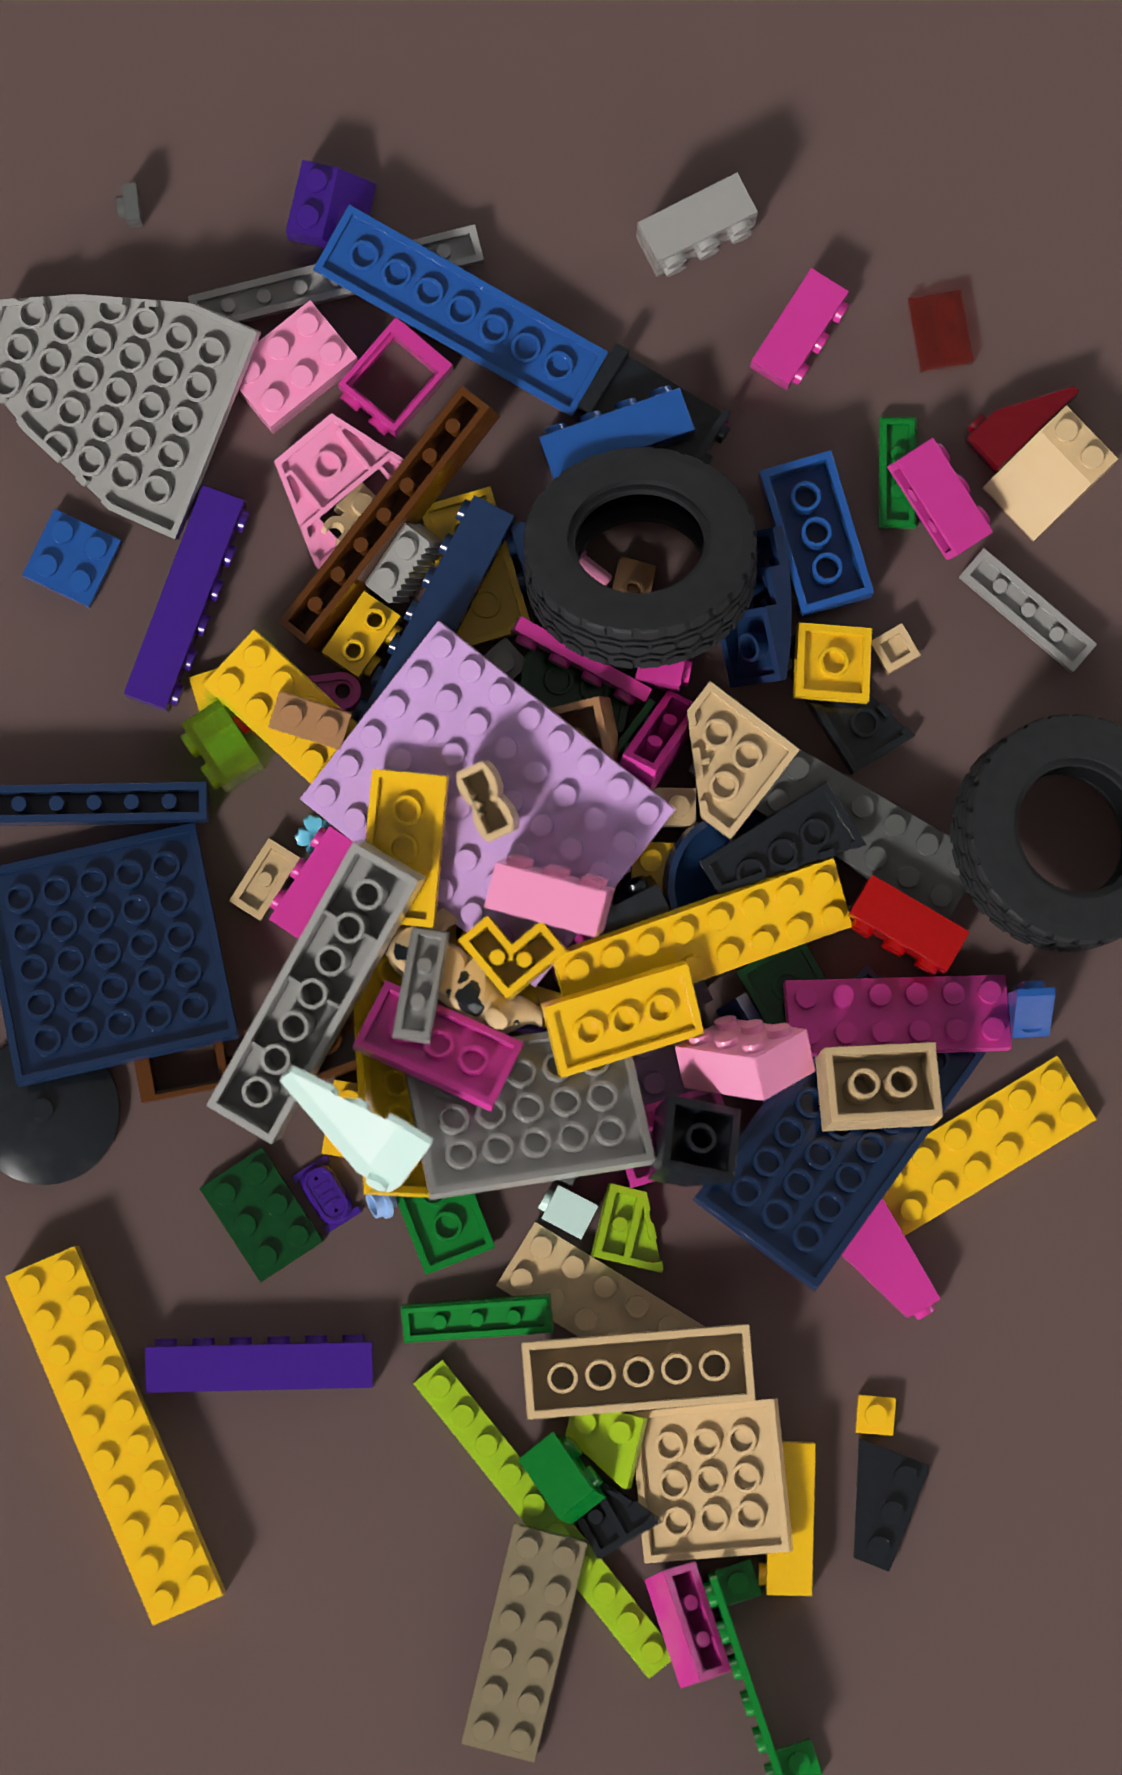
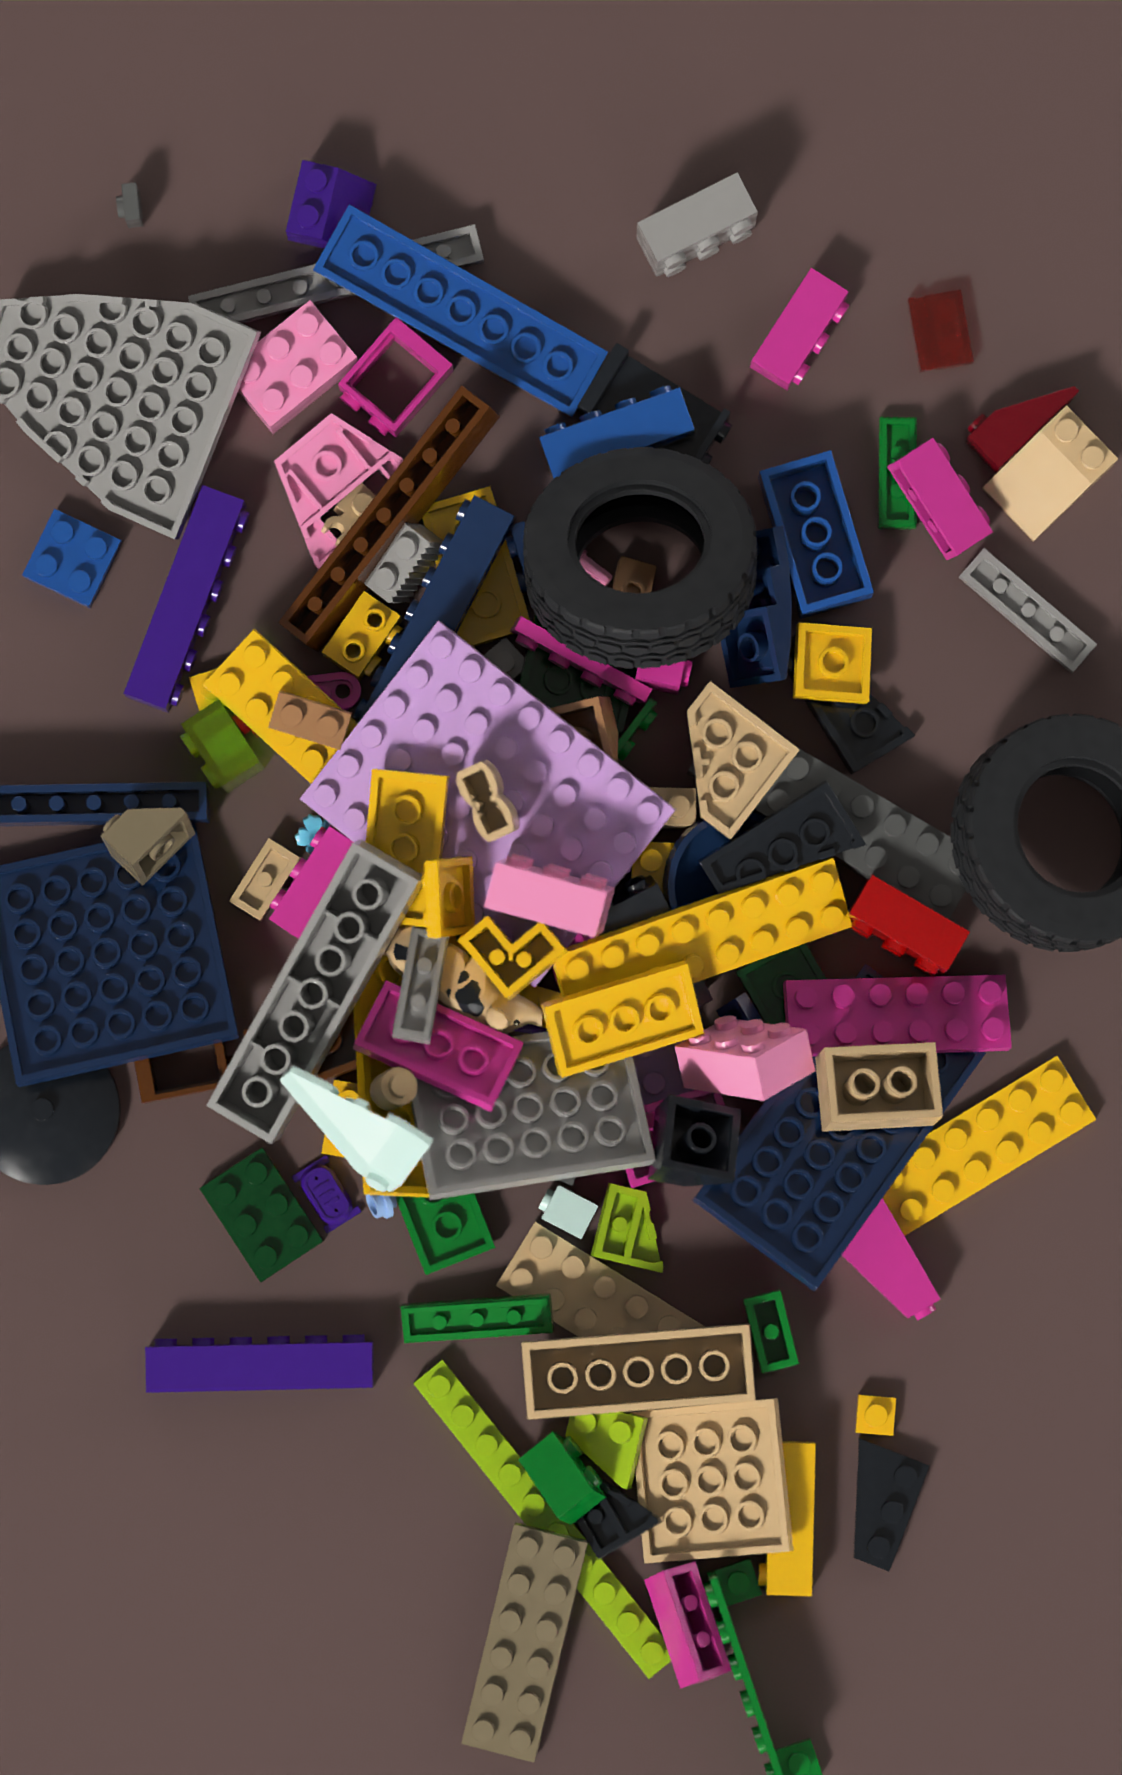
yellow brick [5,1246,226,1626] -> none
dark pink brick [620,689,693,791] -> none
tan plate [871,623,921,675] -> none
blue slope [1007,981,1055,1039] -> none
none -> dark tan slope [101,808,196,886]
none -> tan brick [370,1067,418,1110]
none -> yellow plate [422,856,475,938]
none -> green brick [742,1290,799,1373]

